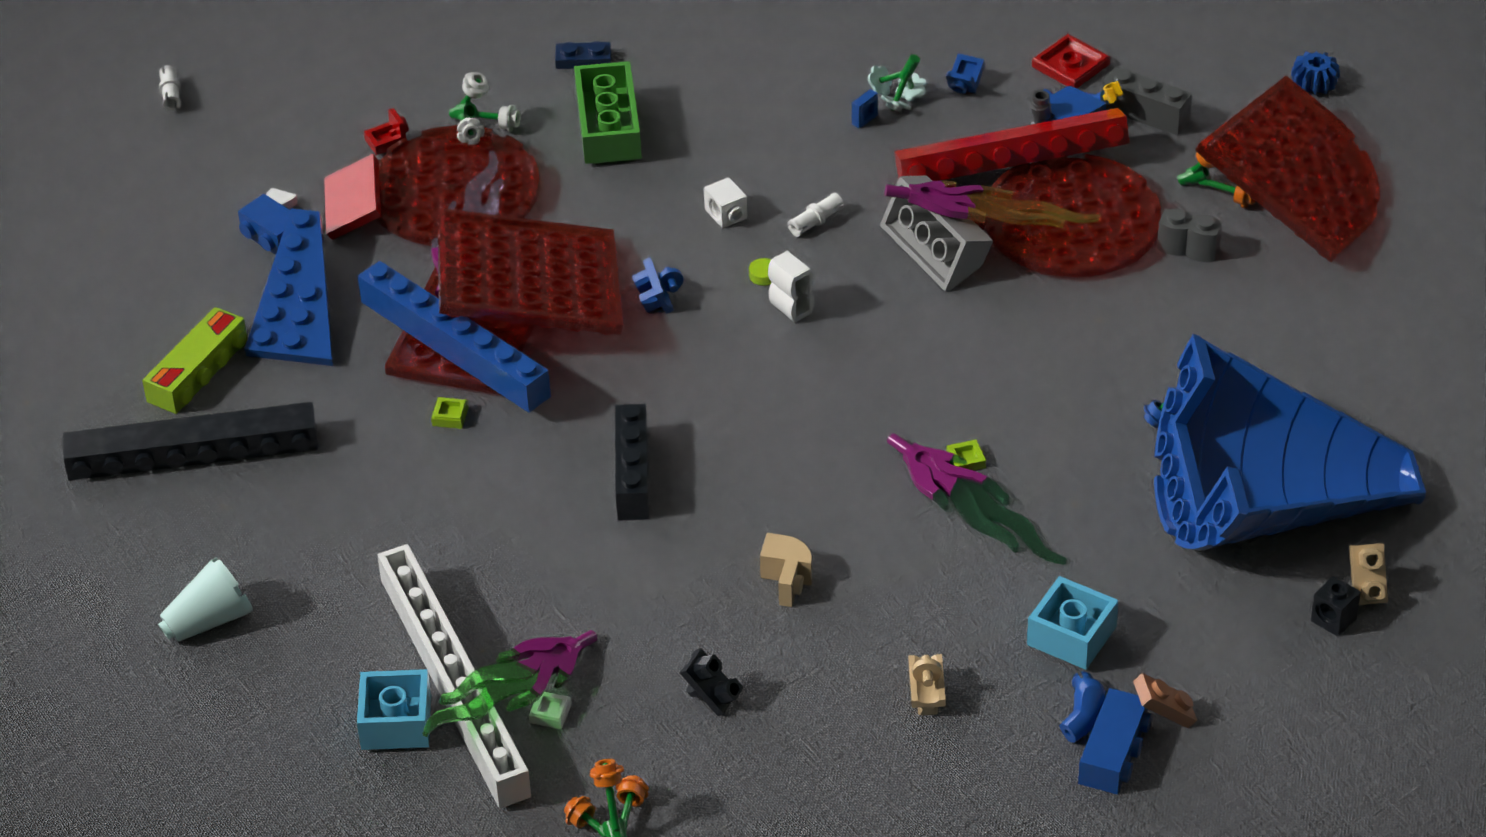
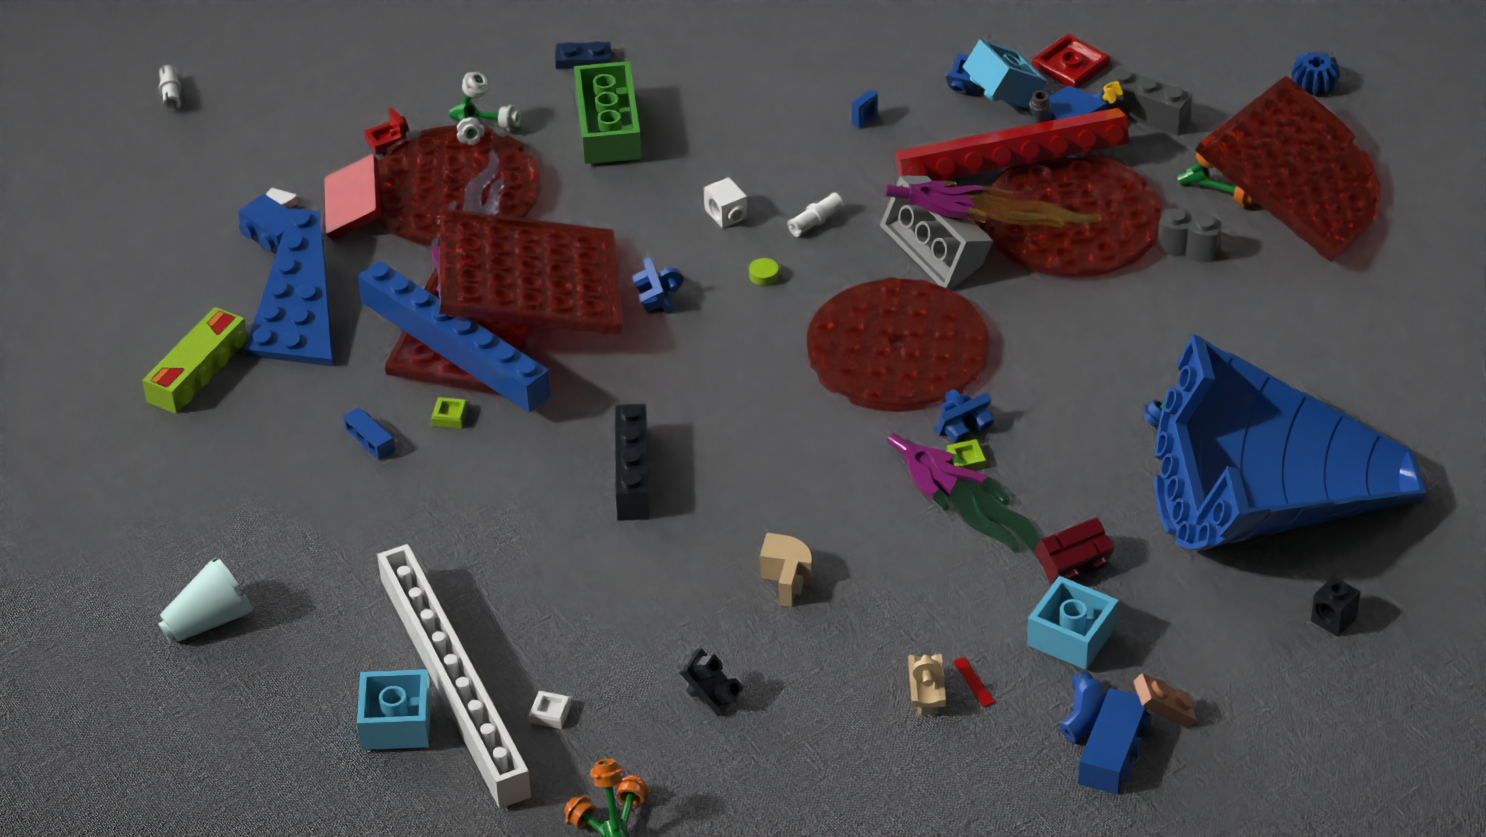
black brick [63,401,319,481] -> none
clear neon green piece [422,630,597,737] -> none
white brick [768,251,814,323] -> none
light aqua plant [868,54,927,112] -> none
tan hips [1349,543,1388,605] -> none
none -> blue piece [343,407,395,460]
none -> clear red plate [806,277,989,412]
none -> blue hips [934,389,995,444]
none -> red piece [953,657,995,707]
none -> medium azure brick [963,39,1048,109]
none -> dark red brick [1034,517,1114,583]

